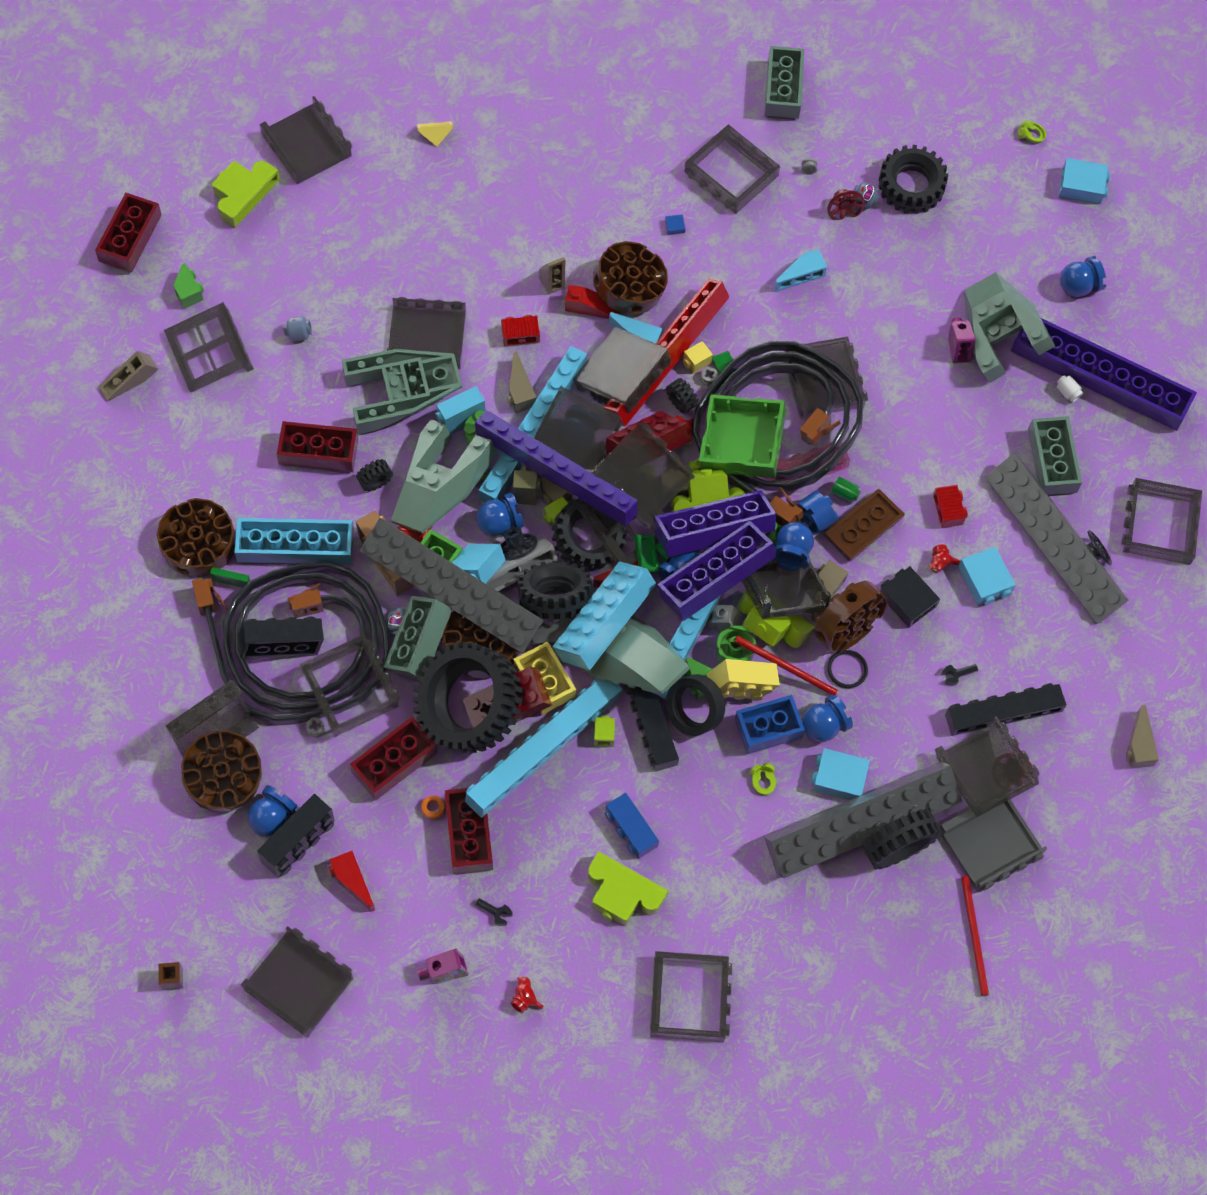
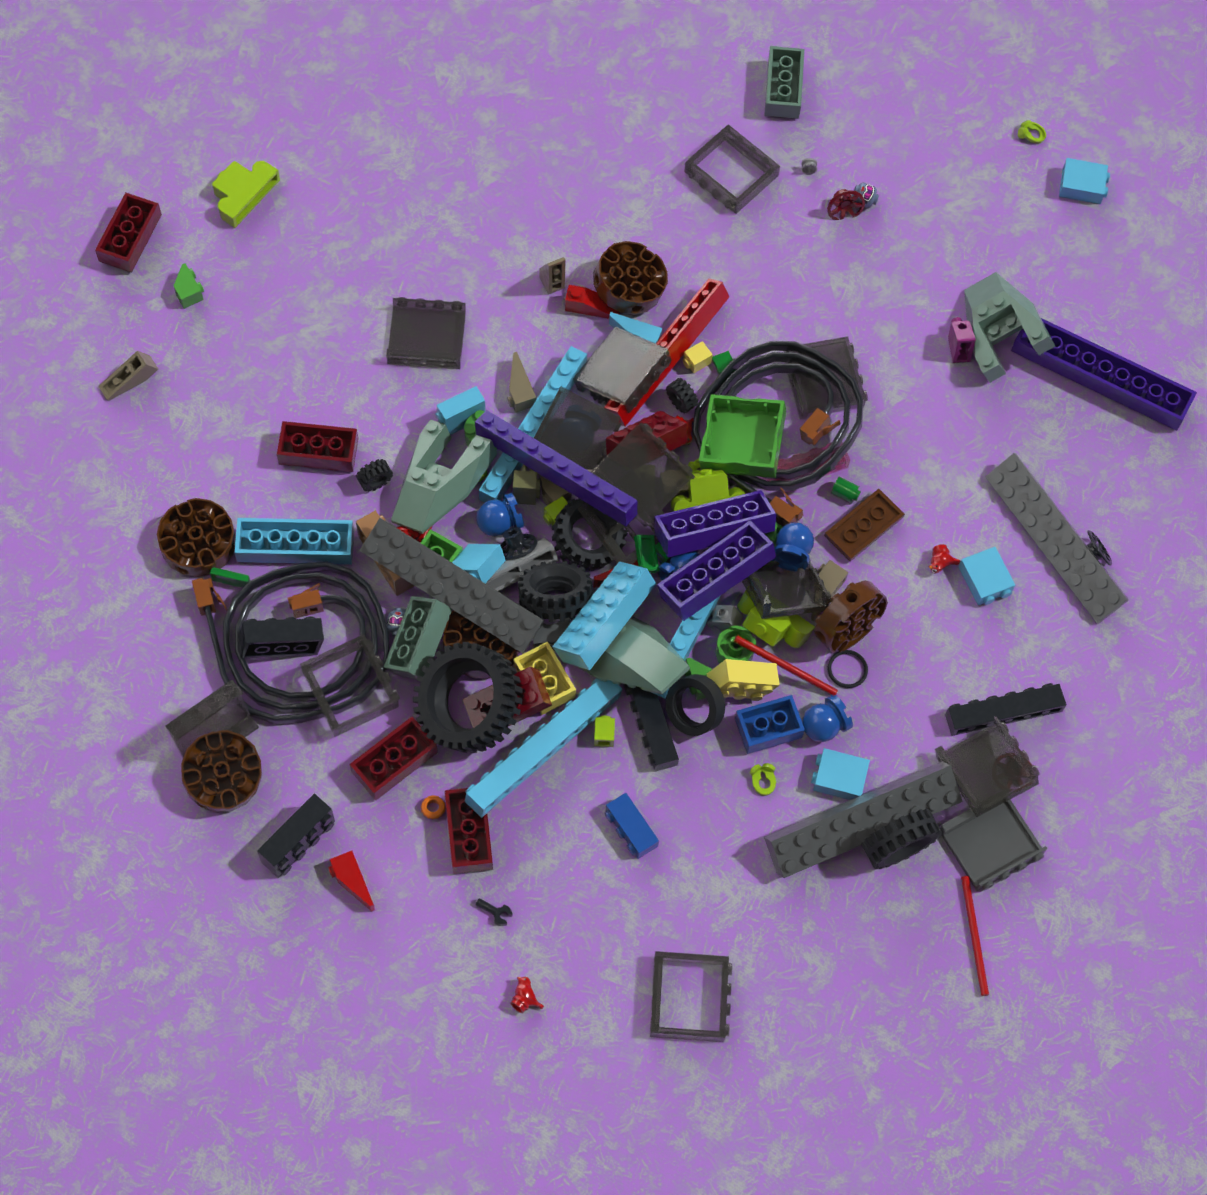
reddish brown brick [158,962,183,990] -> none
clear smoke window [164,302,254,392] -> none
clear smoke panel [241,926,354,1038] -> none
blue tile [248,785,298,837] -> none
clear smoke panel [259,96,352,185] -> none
sand blue head [284,316,312,342] -> none
light grey bush [306,717,325,737] -> none
sand green wedge [341,349,462,434] -> none
light yellow slope [417,122,453,147] -> none
magenta torso [417,948,469,984] -> none
red brick [501,315,540,346] -> none
lime brick [588,851,668,926] -> none
blue tile [665,214,686,235] -> none
light grey bush [701,367,718,386] -> none
medium azure slope [774,250,827,292] -> none
blue brick [796,490,839,535] -> none
black tyre [878,145,948,214] -> none
black brick [880,566,940,628] -> none
red brick [933,485,968,528] -> none
black bar [941,664,978,686] -> none
sand green brick [1028,416,1082,495] -> none
white brick [1056,375,1083,403] -> none
blue tile [1060,256,1106,297] -> none
clear smoke window [1121,478,1202,565] -> none
dark tan slope [1126,705,1159,769] -> none

